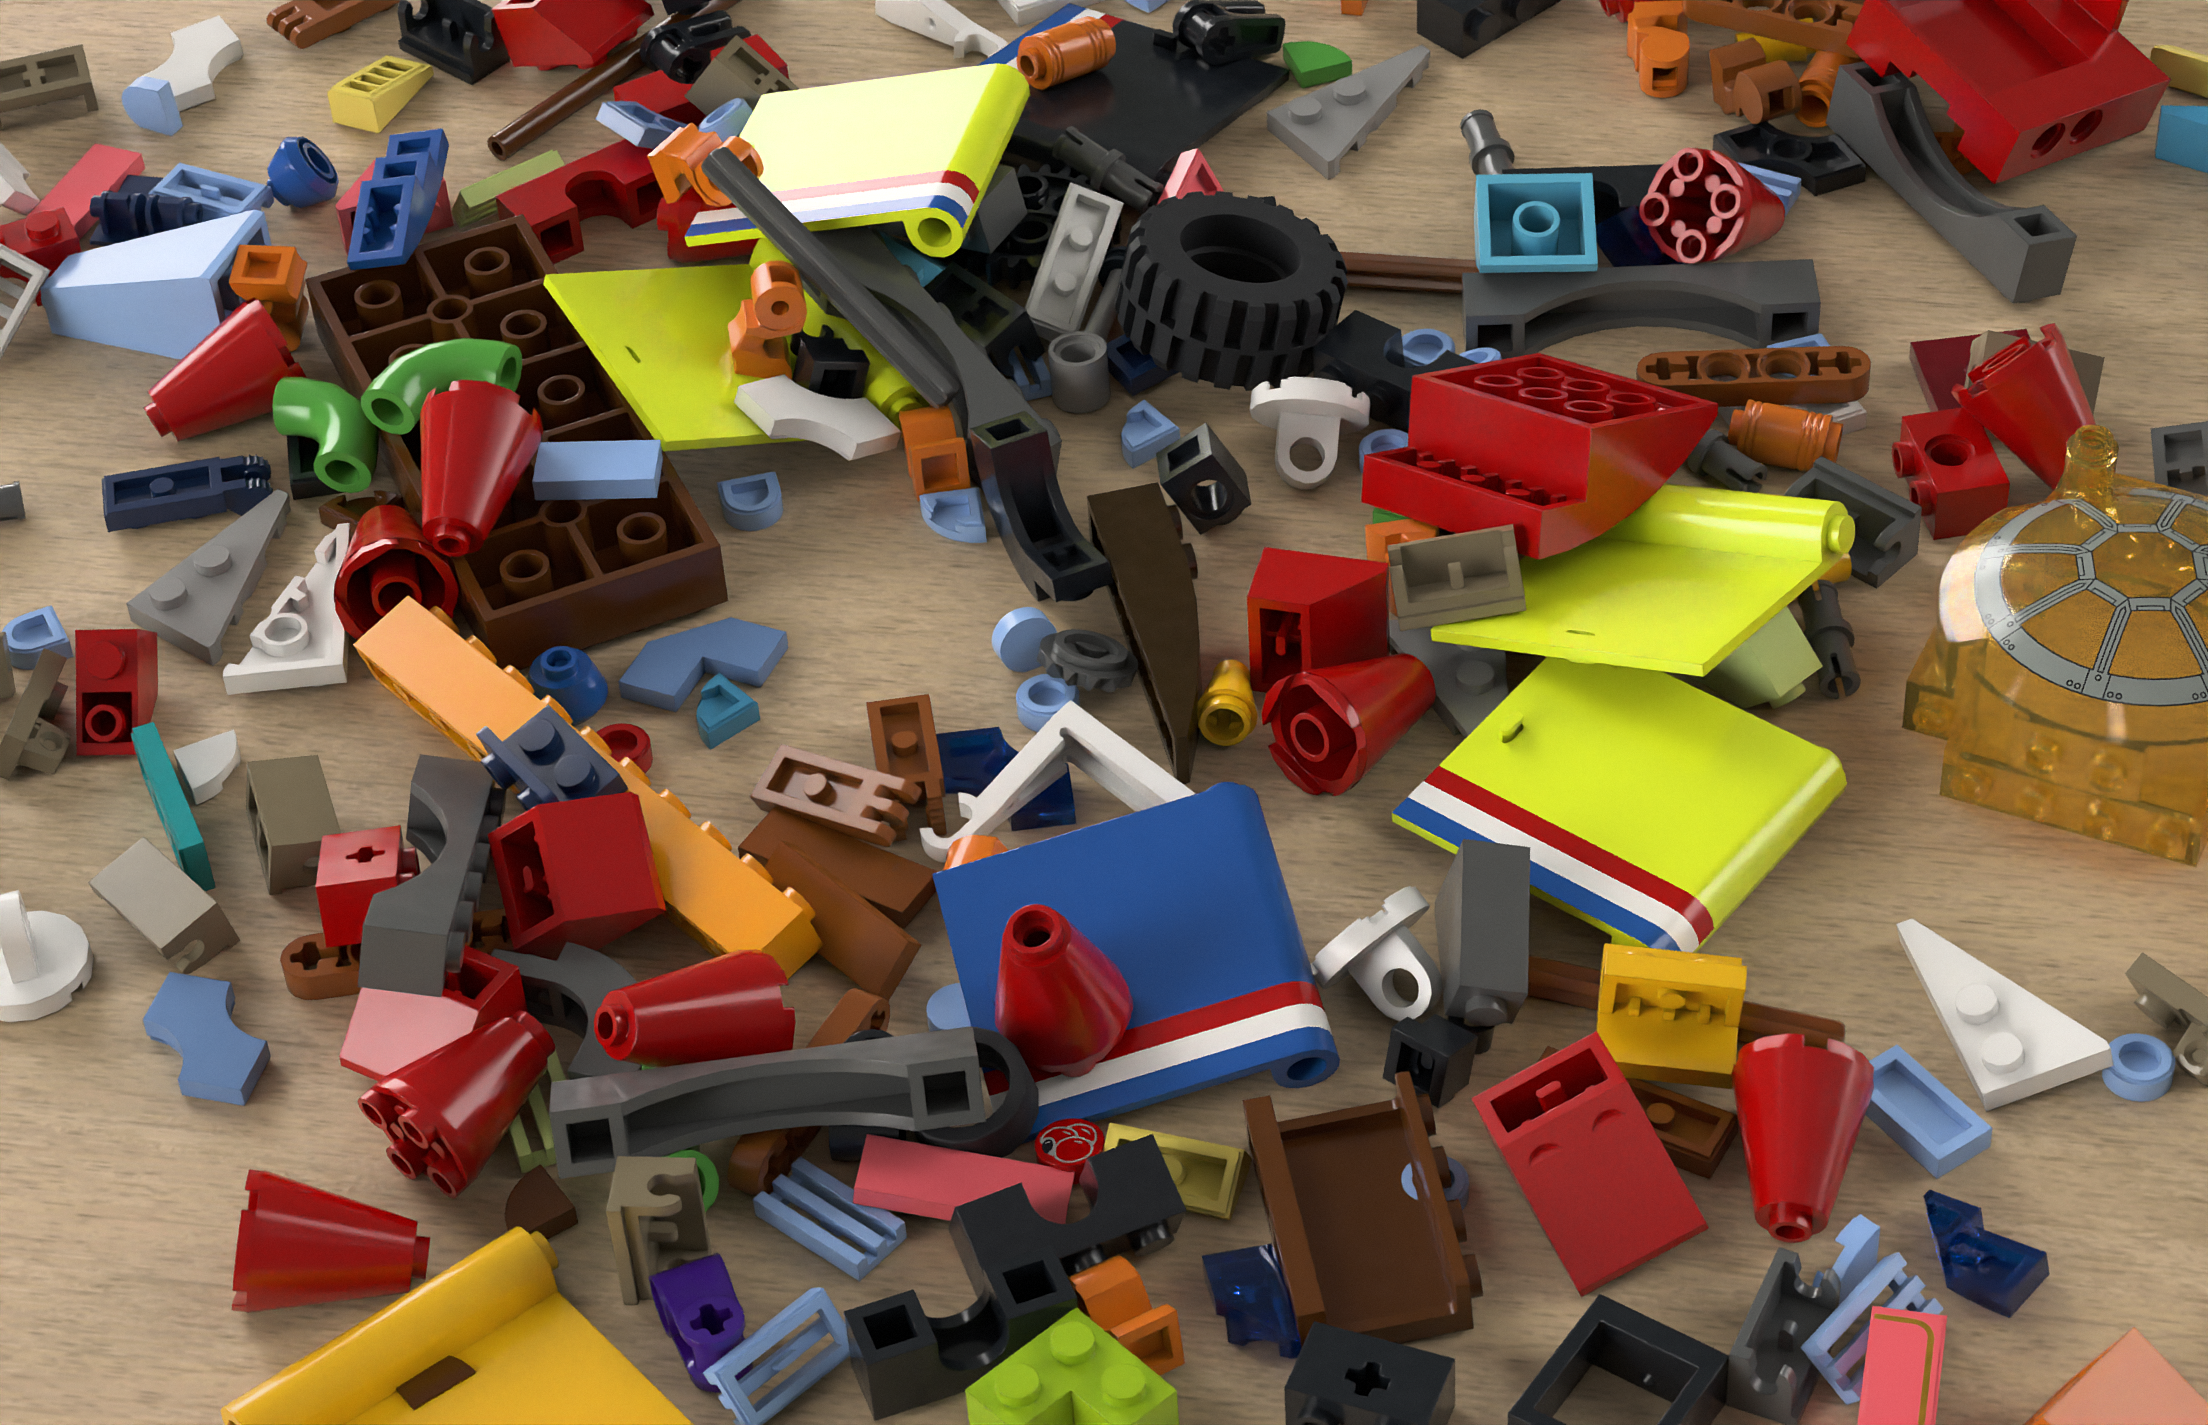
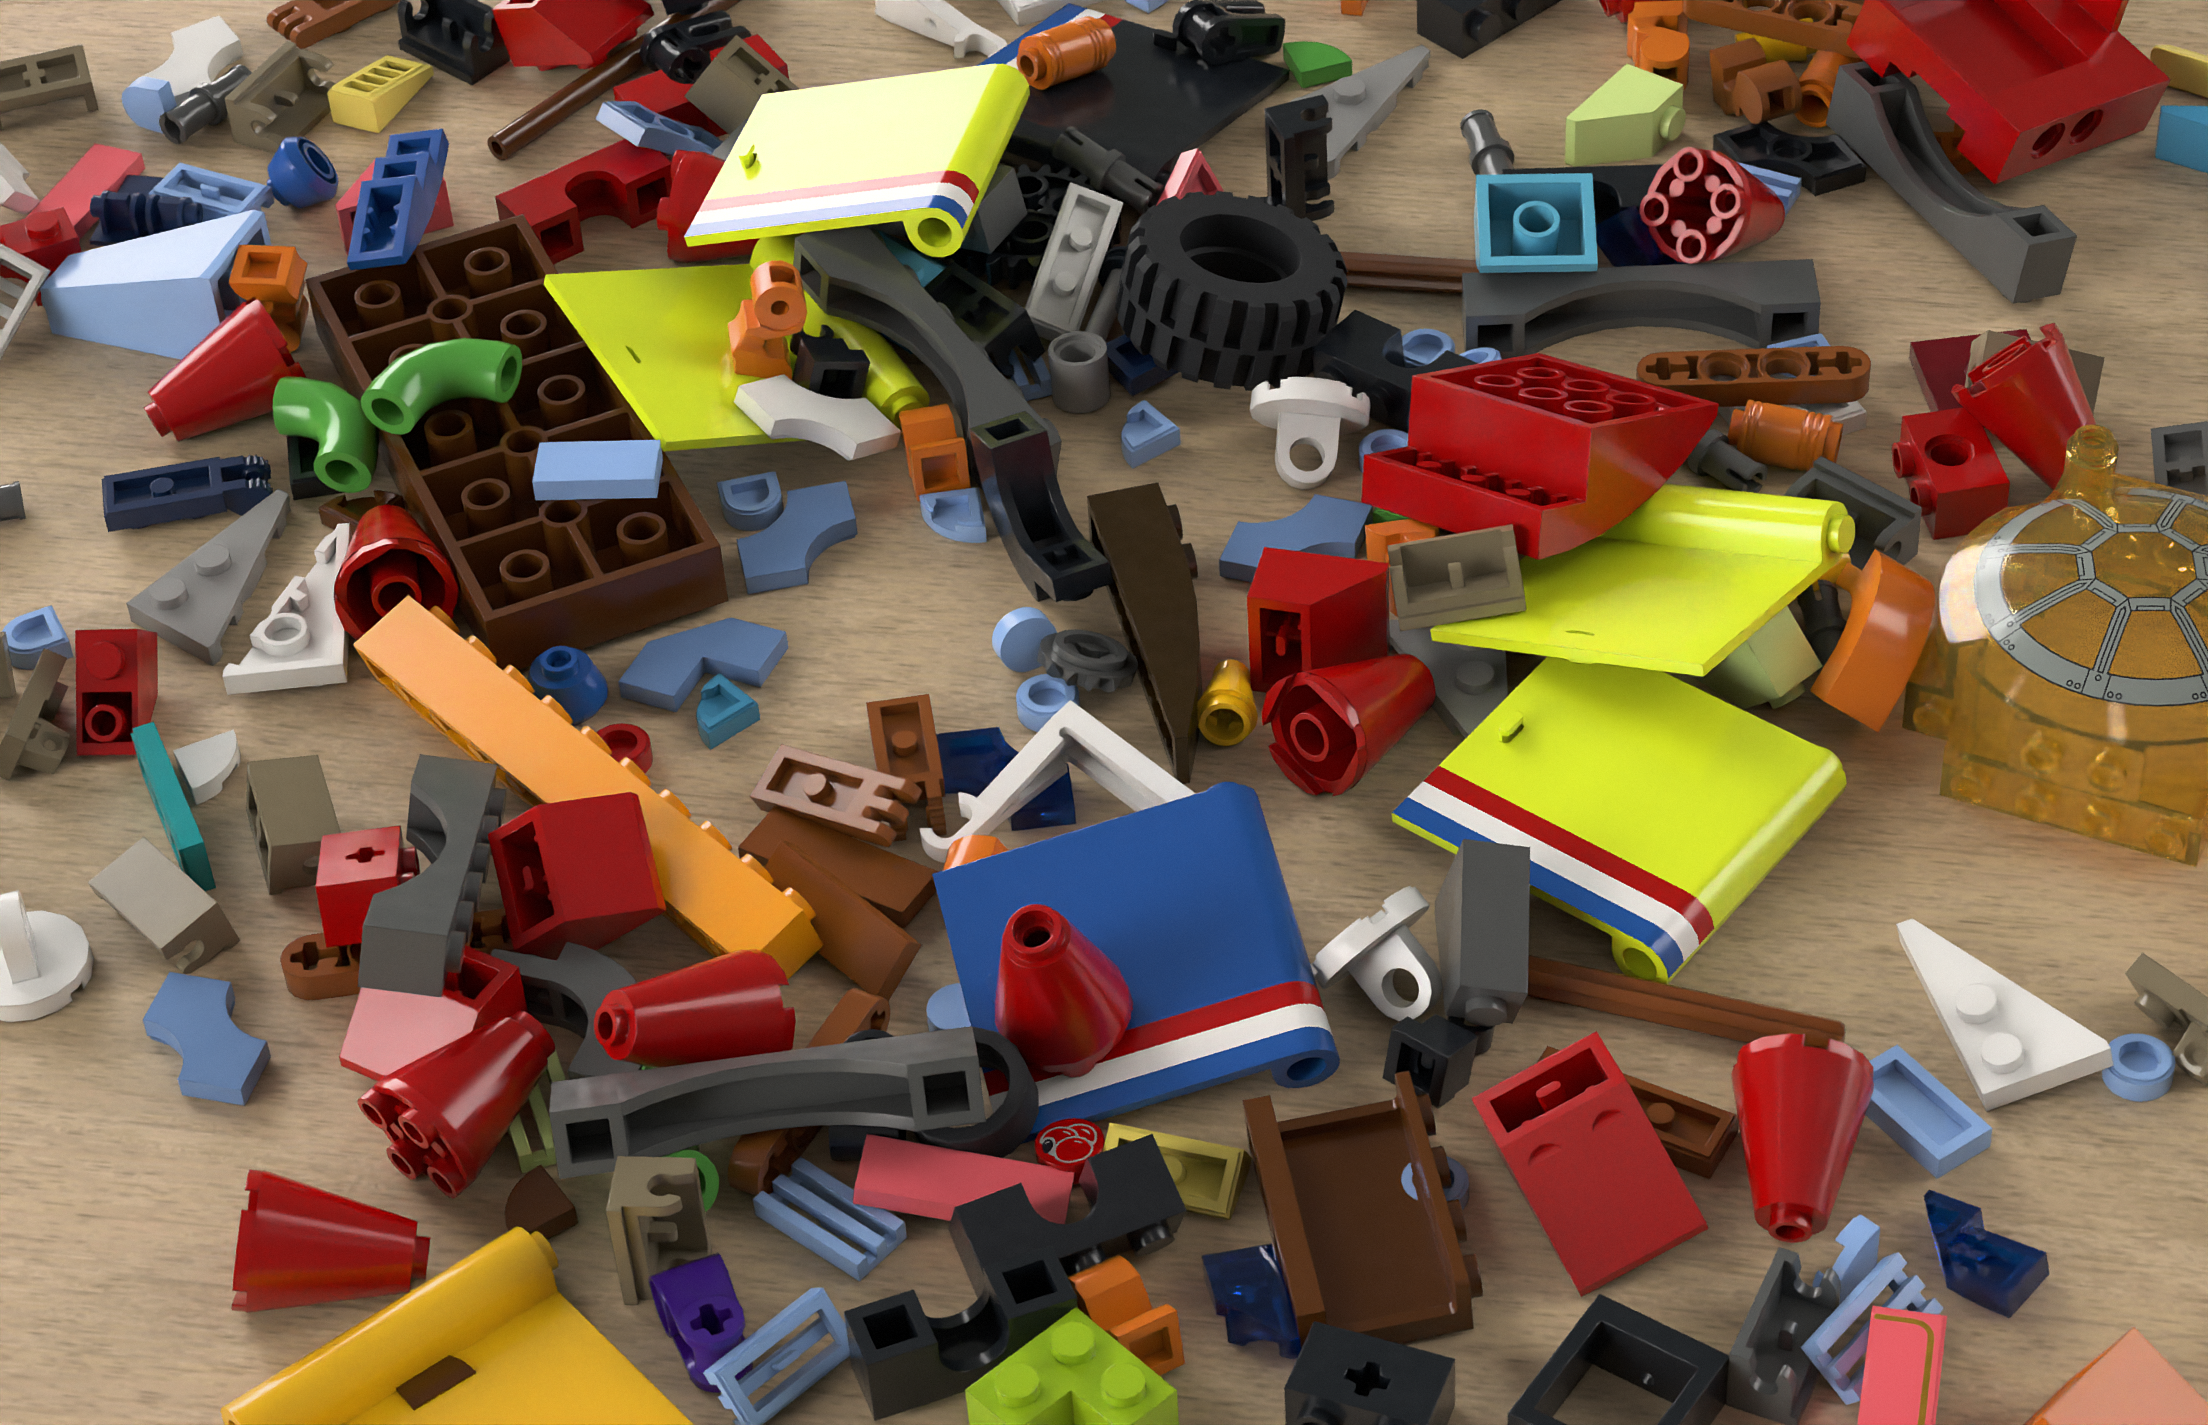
red cone [420,380,543,557] -> none
yellowish green tile [451,150,565,229] -> none
dark blue bracket [476,705,628,811] -> none
orange leg [647,123,764,207] -> none
light blue tile [699,98,753,142] -> none
dark grey axle [701,147,960,409] -> none
black brick [1156,423,1252,535] -> none
yellow bracket [1596,943,1747,1089] -> none
none -> dark grey pin [159,65,252,144]
none -> dark tan hinge [225,41,336,154]
none -> medium blue tile [736,481,858,594]
none -> medium blue tile [1219,494,1373,582]
none -> black hinge [1264,94,1334,221]
none -> yellowish green slope [1565,64,1686,167]
none -> orange arch [1810,549,1935,732]

